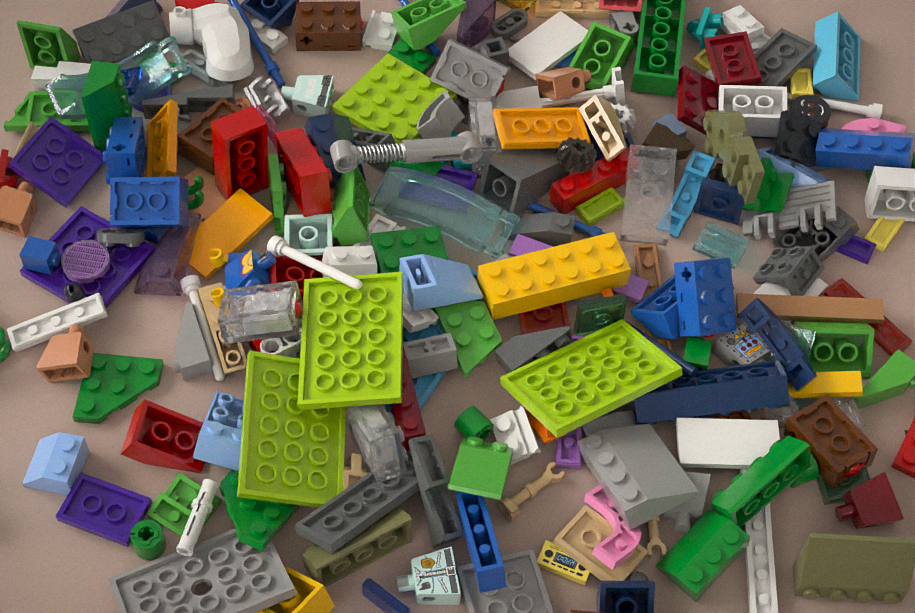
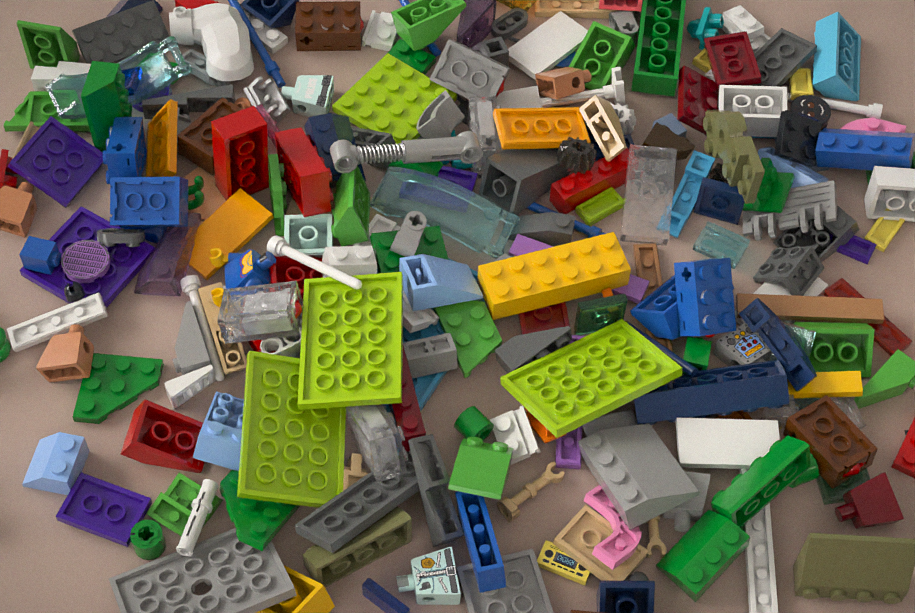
none -> white slope [164,365,216,409]
none -> light grey piece [390,211,427,257]

